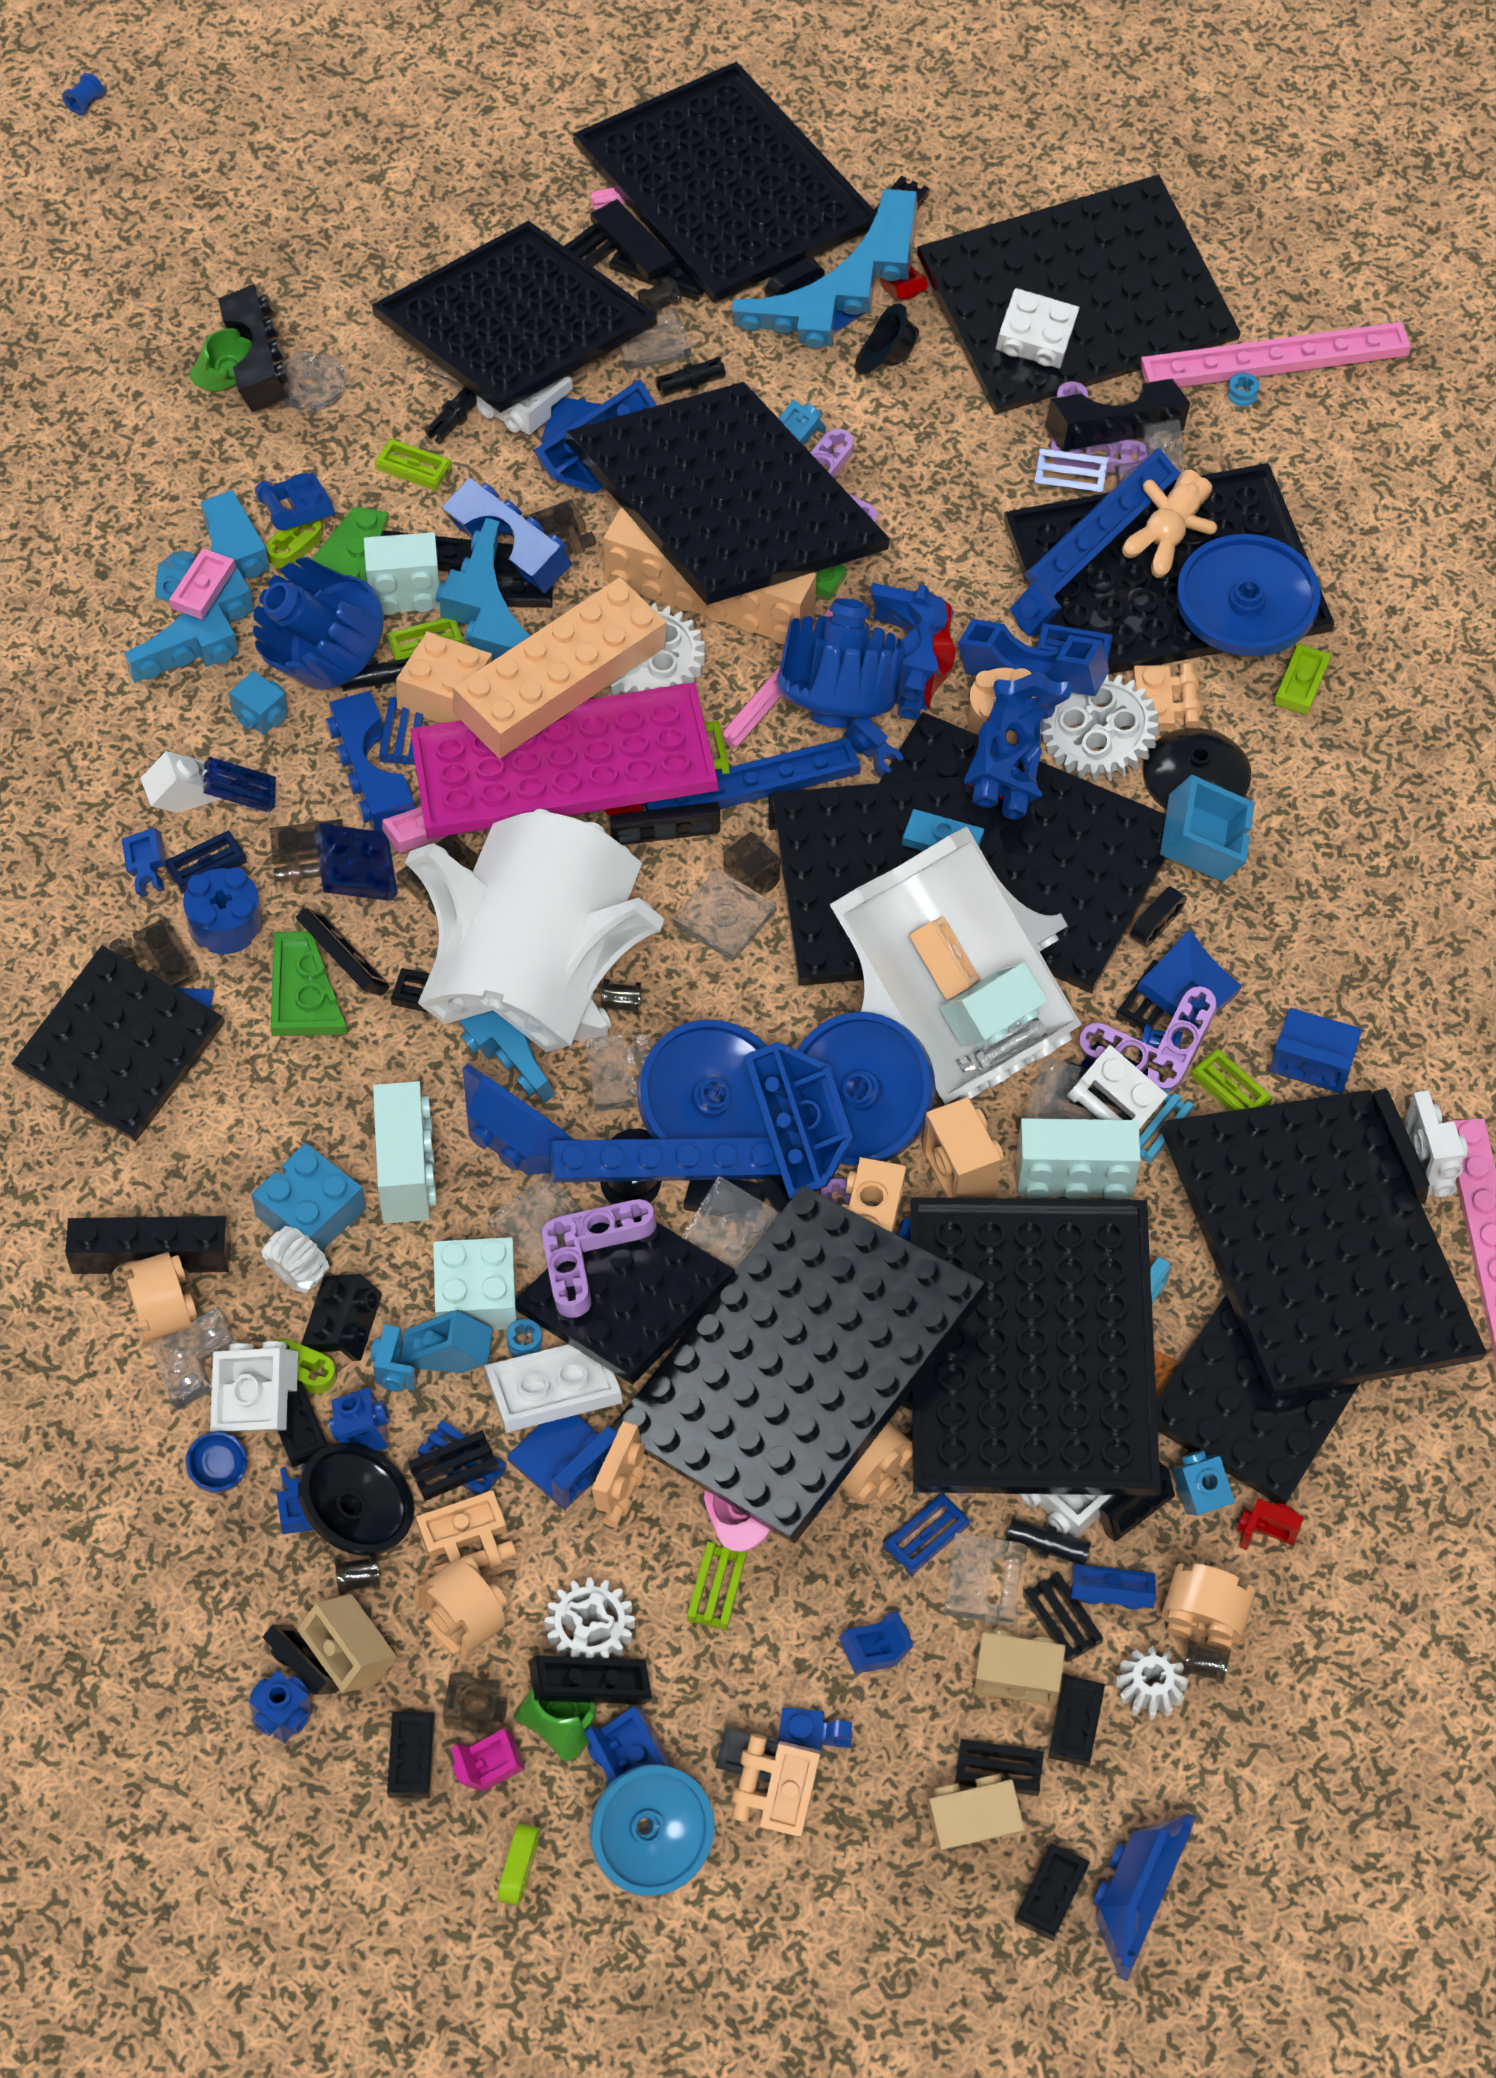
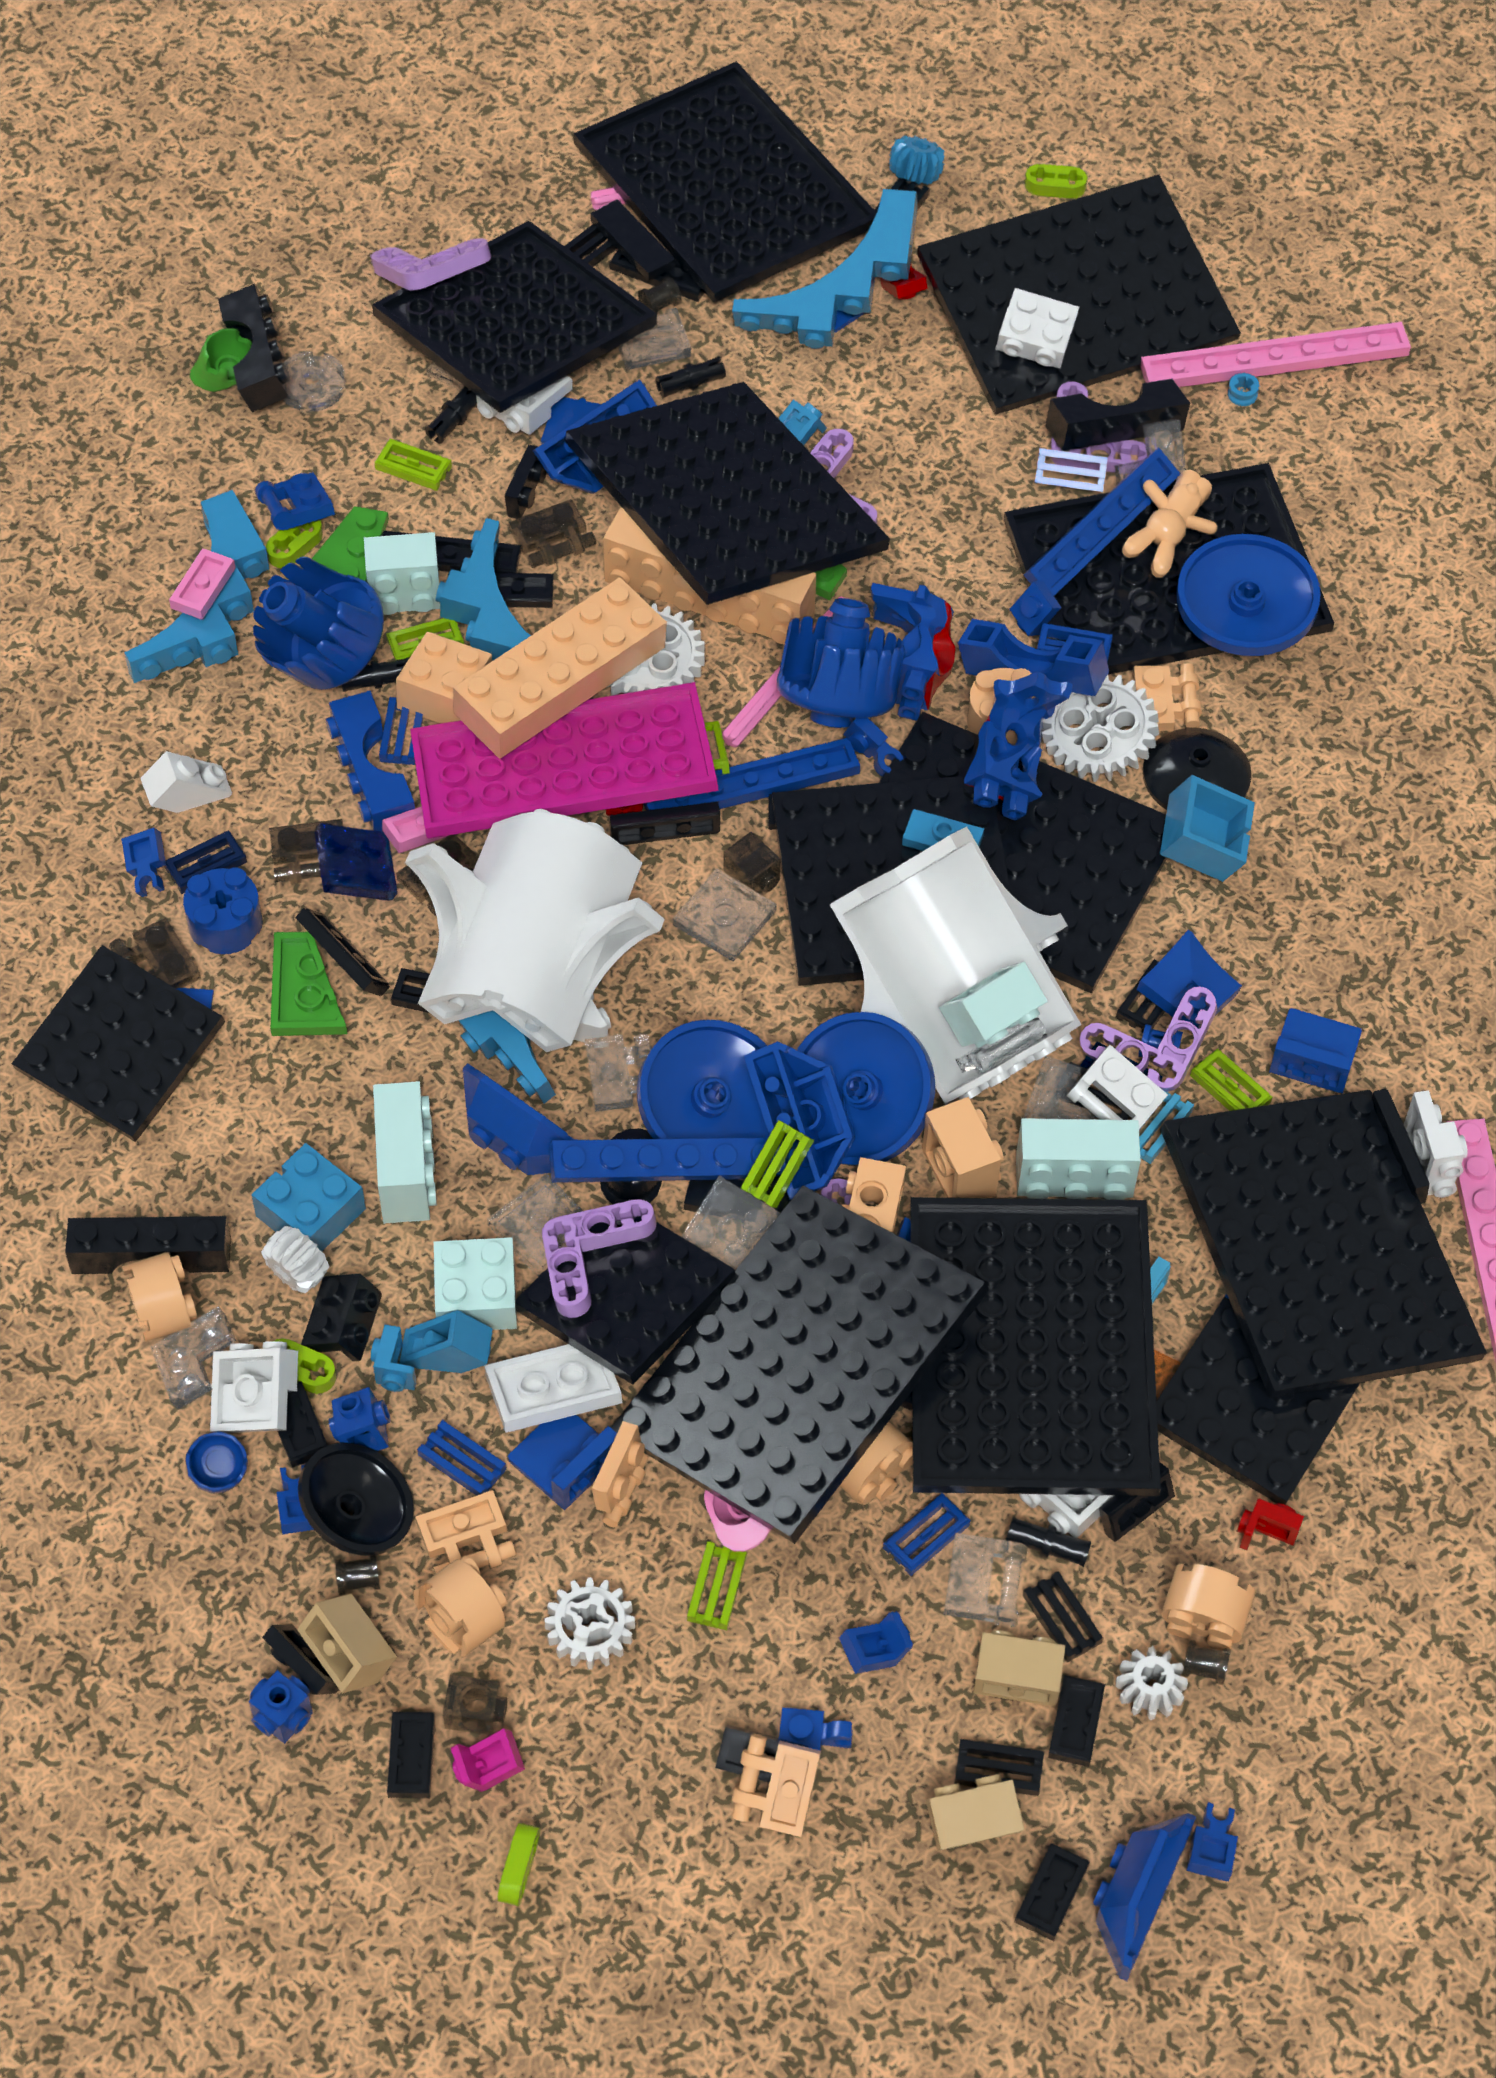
blue bush [62,73,105,116] -> none
dark azure bracket [155,551,196,601] -> none
clear blue tile [203,757,276,812] -> none
dark azure brick [229,671,288,735] -> none
black tile [408,1430,499,1502] -> none
arch [441,477,573,594] -> none
dark azure bush [506,1319,542,1357] -> none
bright green hair [513,1688,596,1762] -> none
black tile [528,1655,652,1705] -> none
blue bracket [585,1706,672,1787] -> none
dark azure dish [590,1764,715,1896] -> none
clear smoke bush [601,979,642,1015] -> none
black beam [765,258,825,297] -> none
black piece [854,303,919,374] -> none
light nougat slope [910,916,980,999] -> none
blue plate [1071,1564,1156,1609] -> none
black beam [1130,886,1187,948] -> none
dark azure brick [1171,1450,1235,1516] -> none
lime plate [1274,643,1332,715] -> none
none -> lavender beam [371,238,491,290]
none -> black plate [504,444,547,520]
none -> lime tile [741,1120,814,1208]
none -> dark azure gear [889,135,945,185]
none -> lime beam [1025,164,1088,199]
none -> blue plate [1186,1802,1238,1882]

